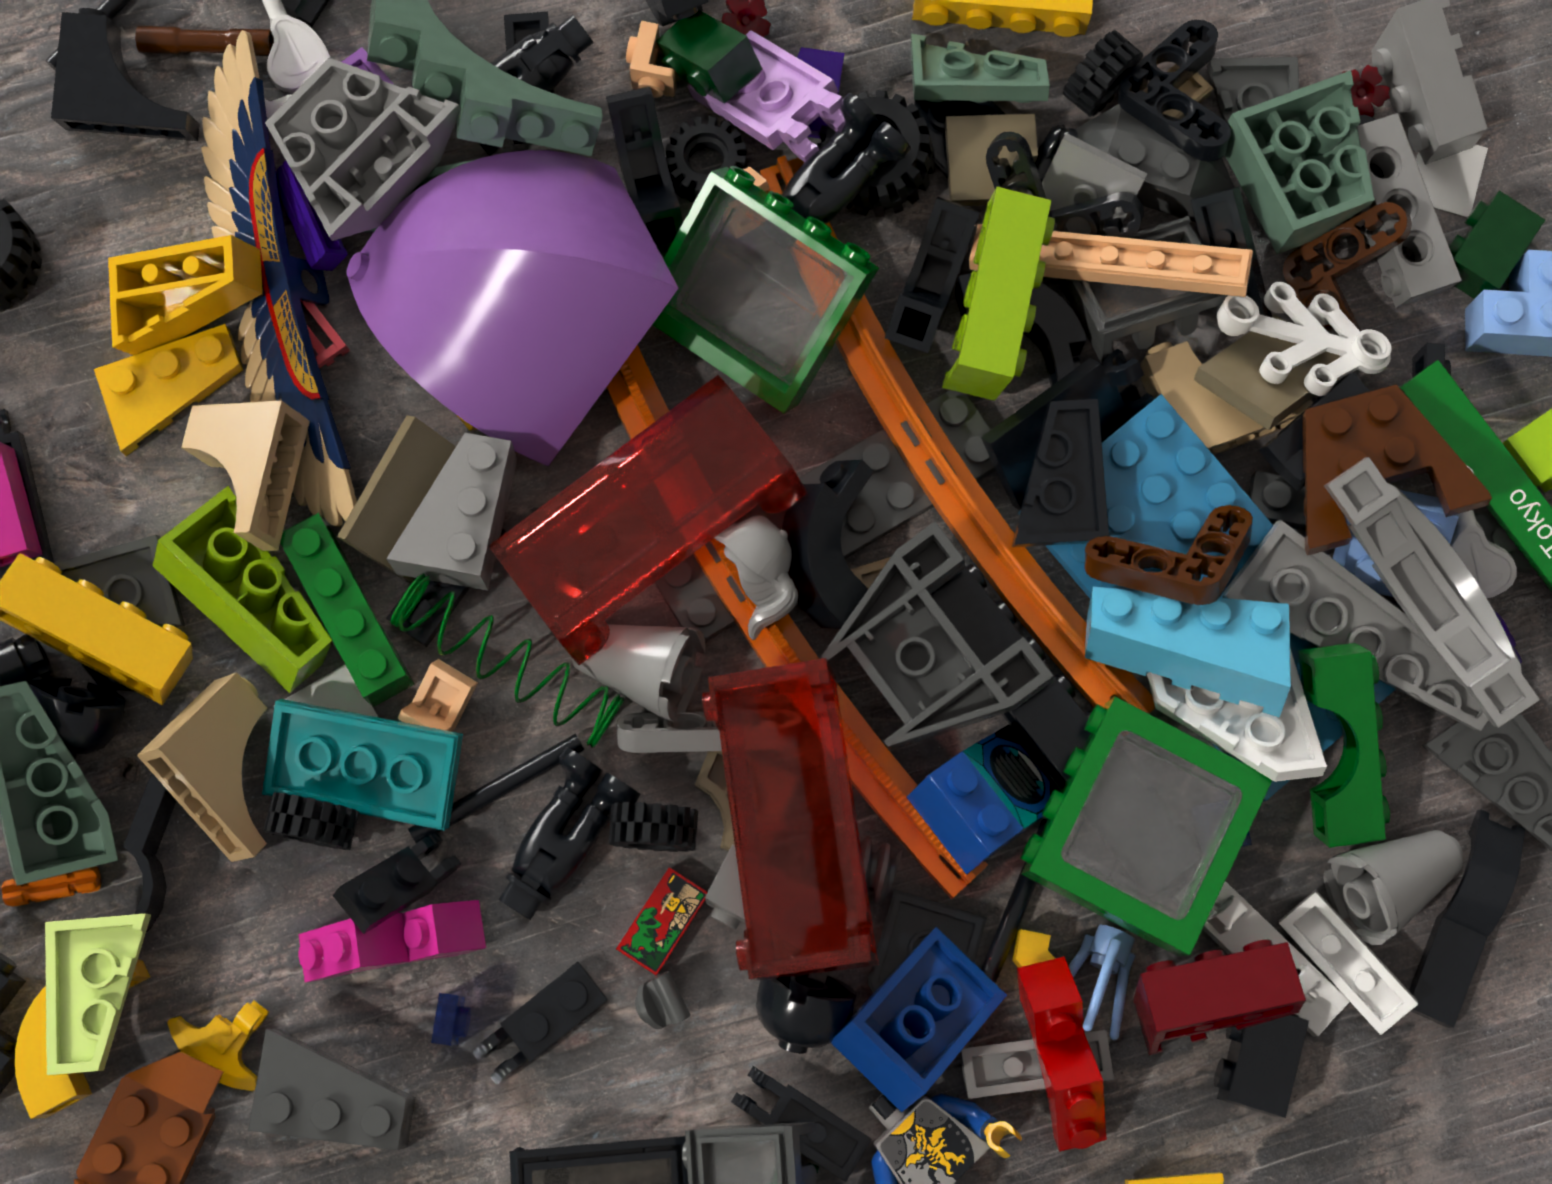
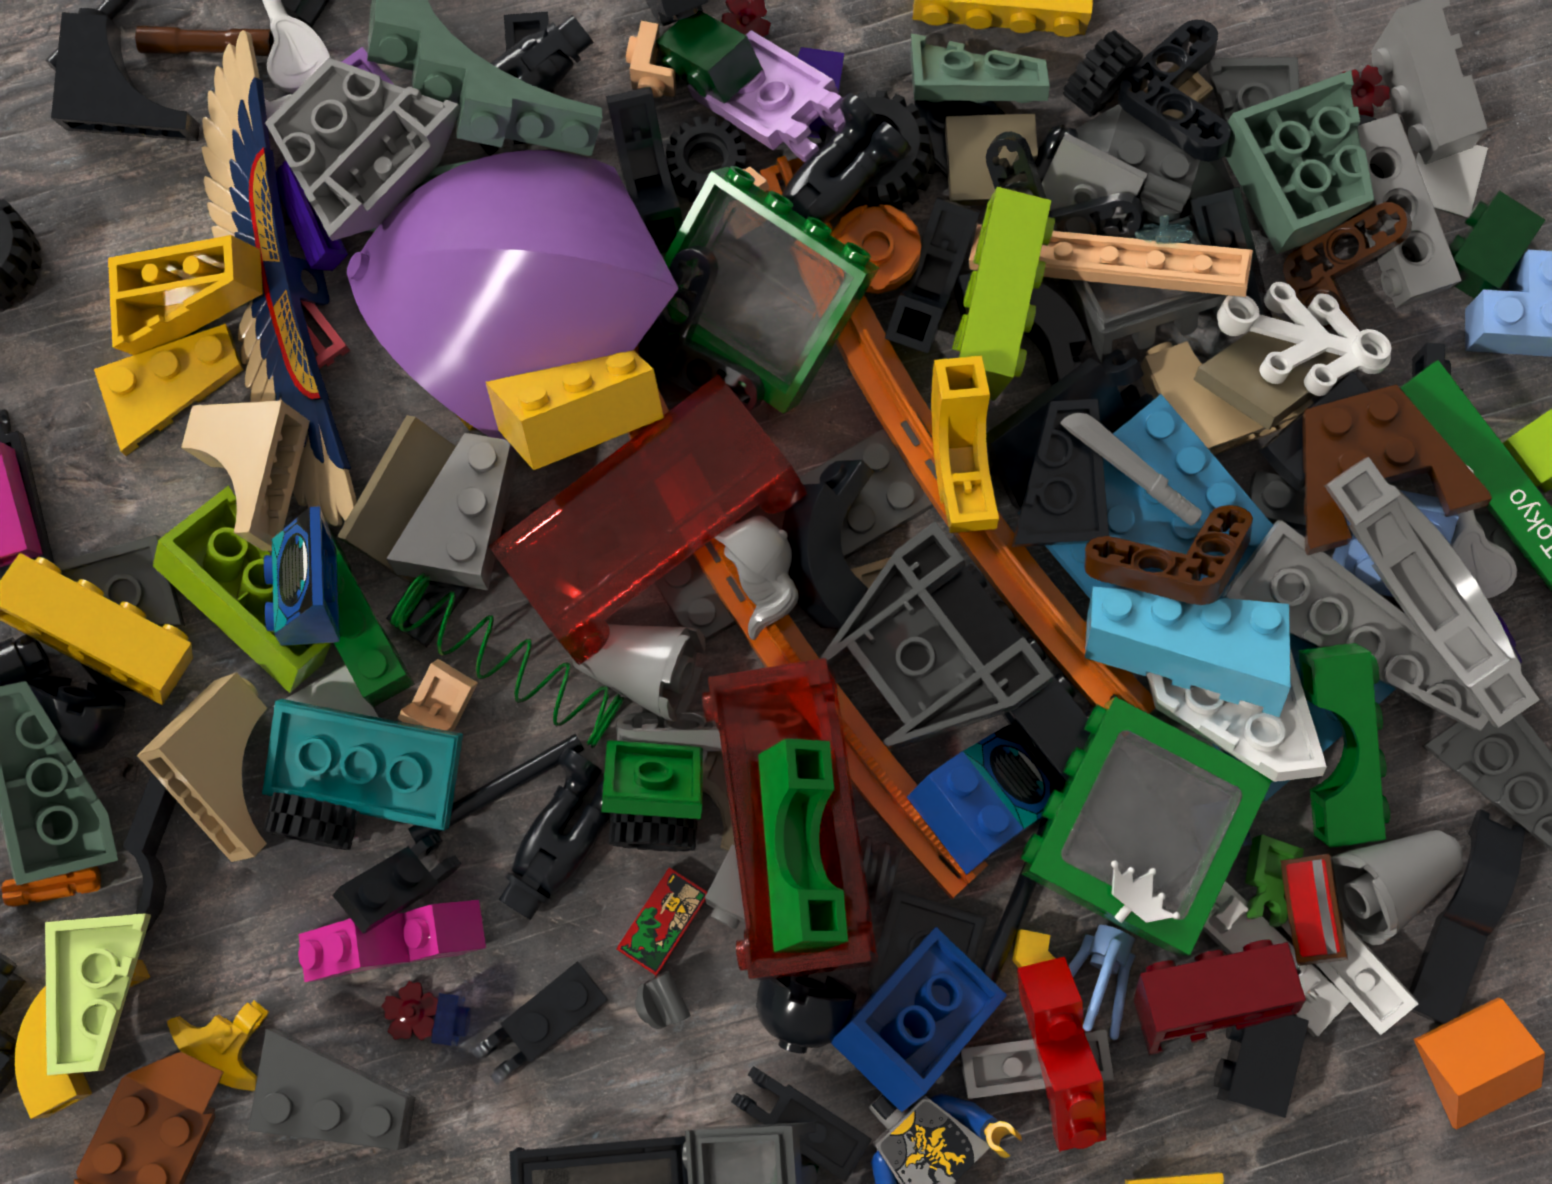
none -> blue slope [264,506,340,646]
none -> dark red plant [381,981,442,1041]
none -> yellow wedge [485,350,664,470]
none -> green tile [601,740,703,819]
none -> black beam [638,245,765,415]
none -> green arch [758,739,848,953]
none -> orange tile [832,204,921,294]
none -> yellow arch [931,356,999,533]
none -> light grey piece [1060,413,1202,526]
none -> white piece [1111,860,1180,923]
none -> clear light blue plant [1135,215,1193,244]
none -> dark grey plate [1138,172,1192,224]
none -> bright green plate [1245,834,1304,927]
none -> slope [1280,854,1348,966]
none -> orange slope [1413,997,1545,1130]

